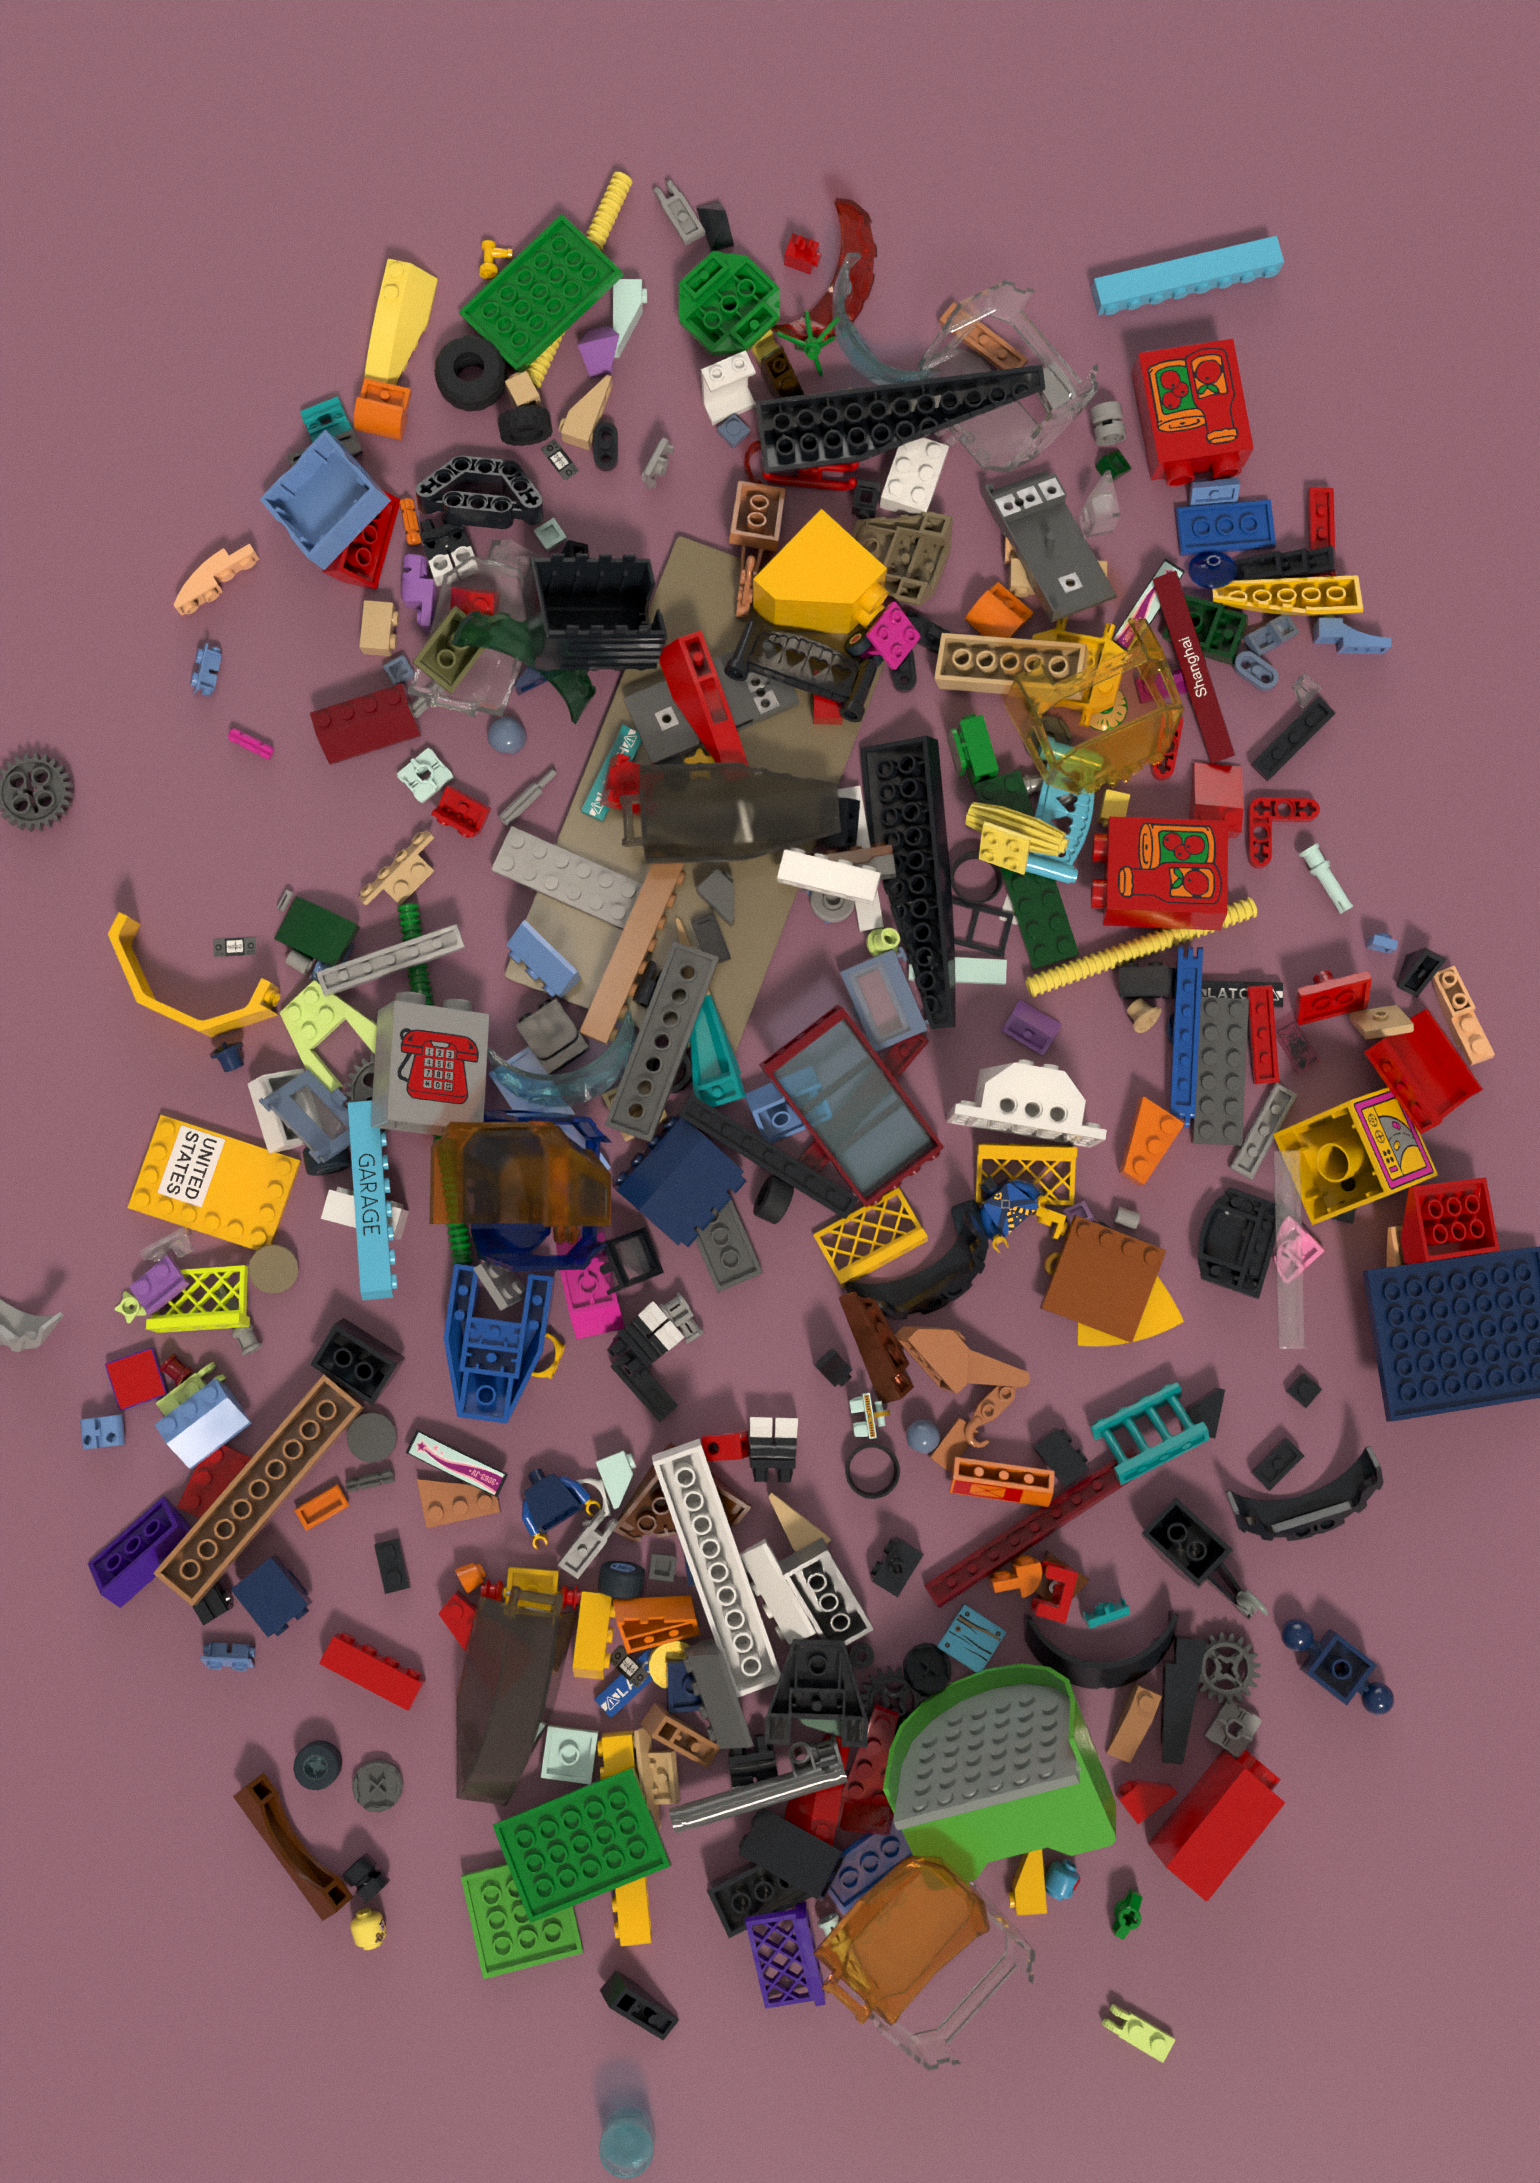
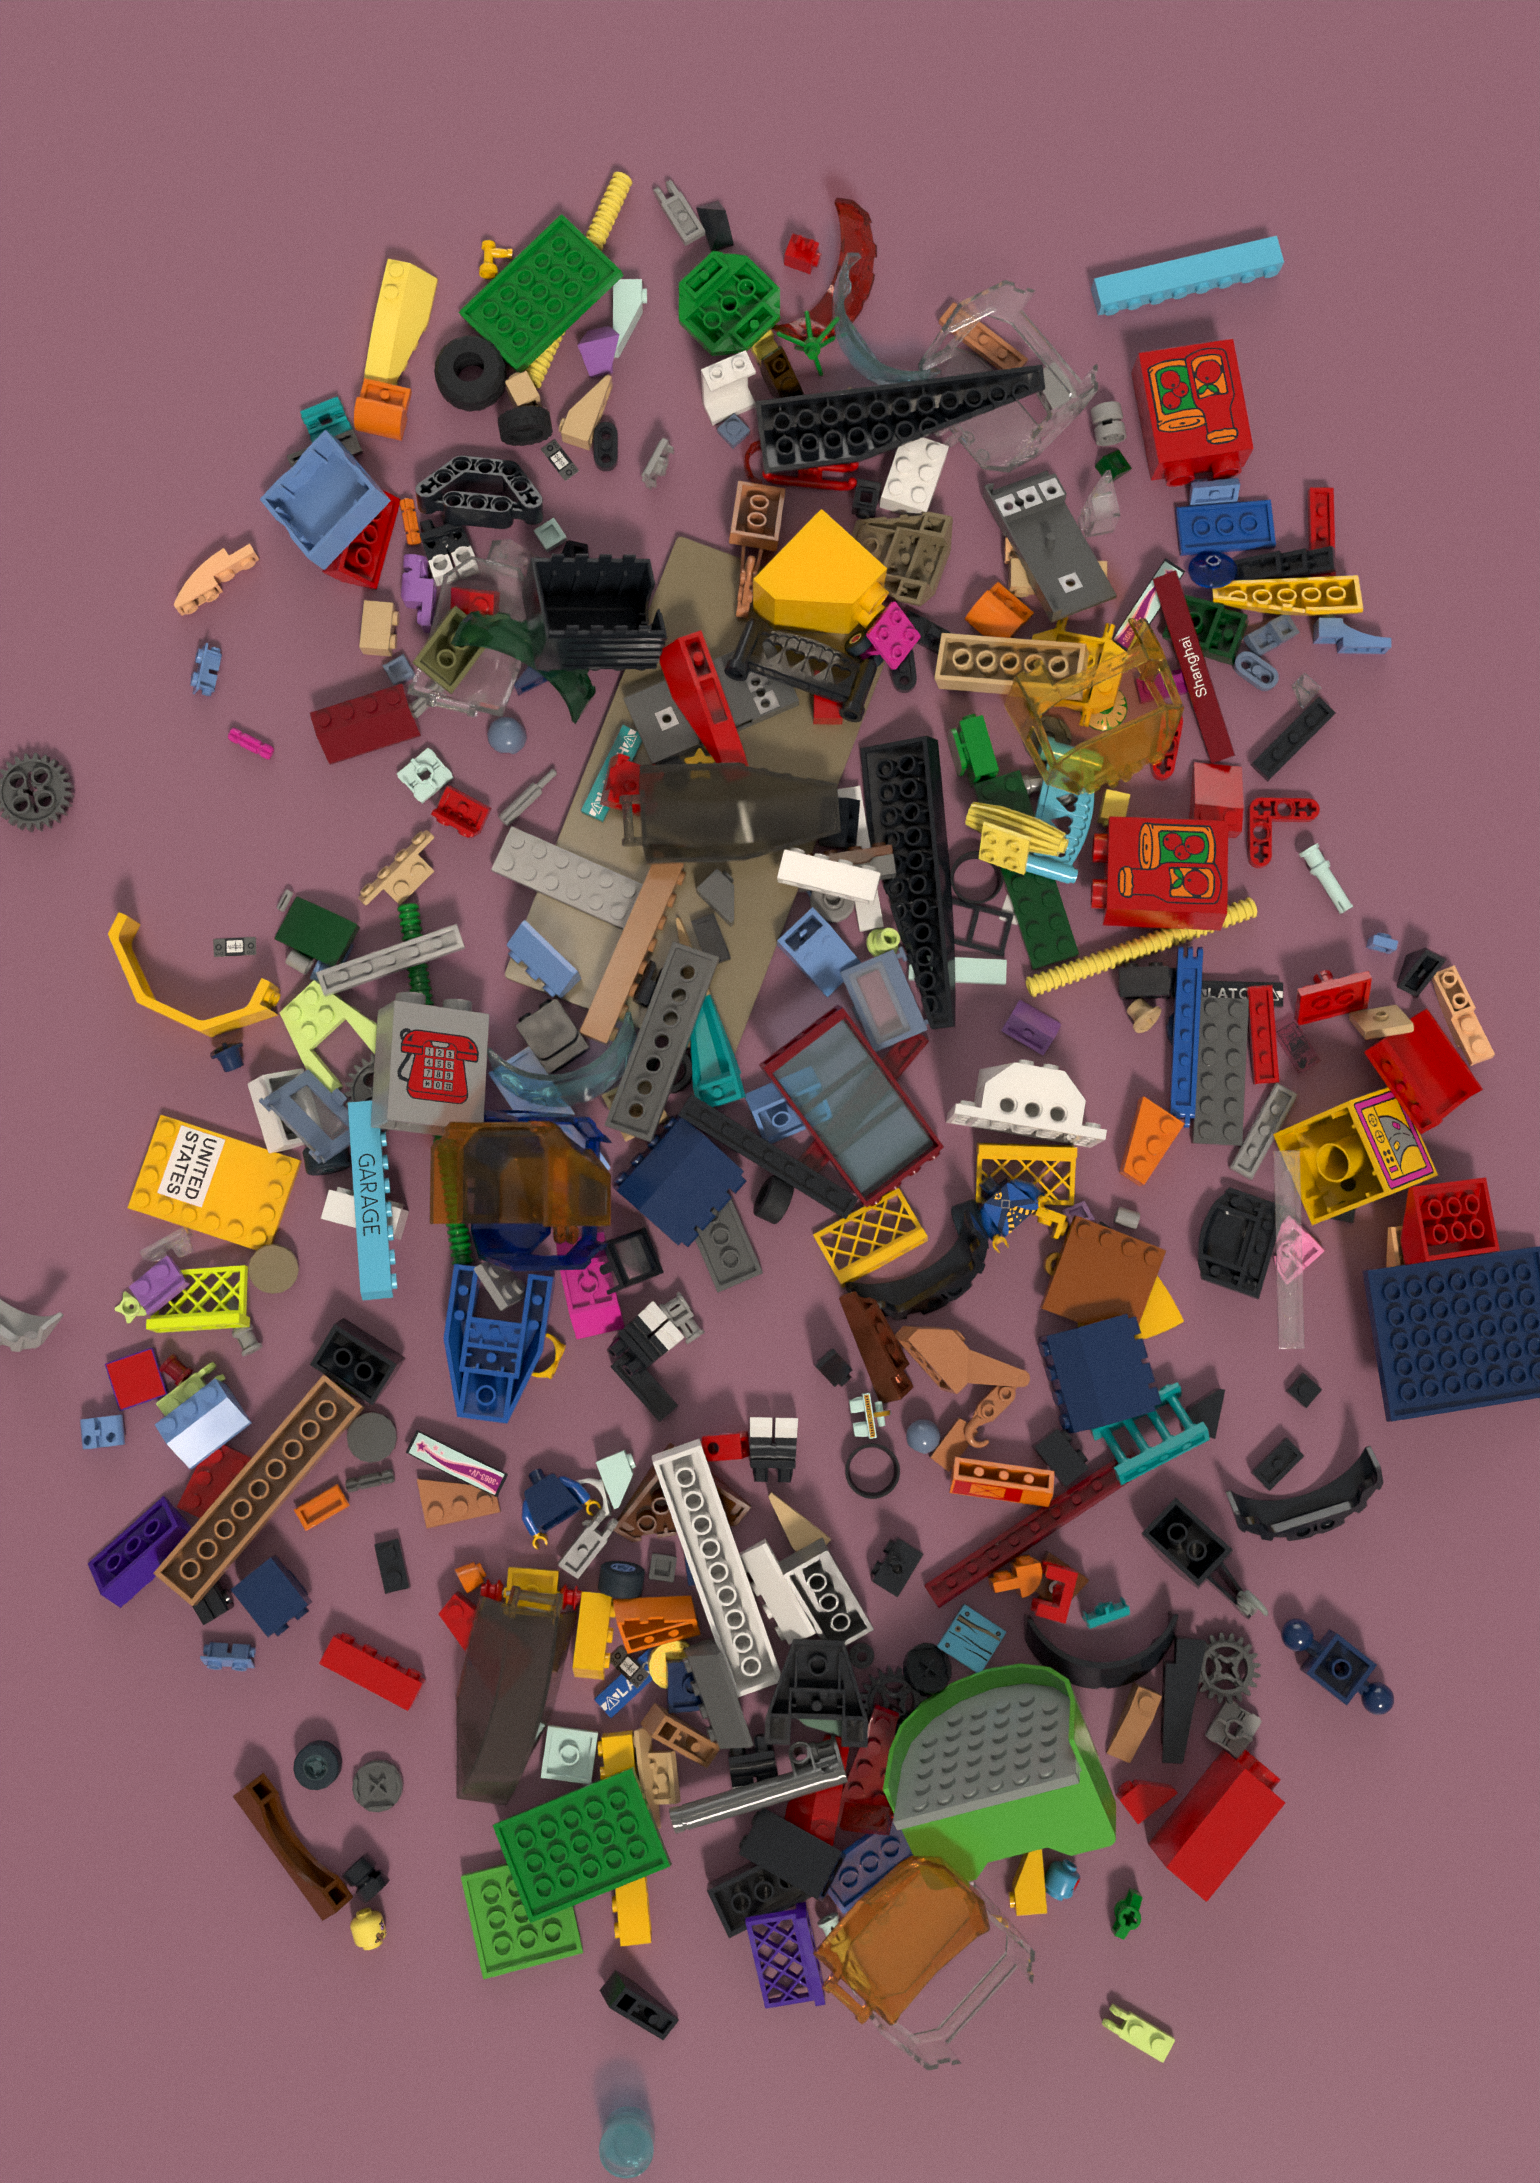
none -> medium blue slope [777,907,861,997]
none -> dark blue hinge [1038,1314,1162,1433]

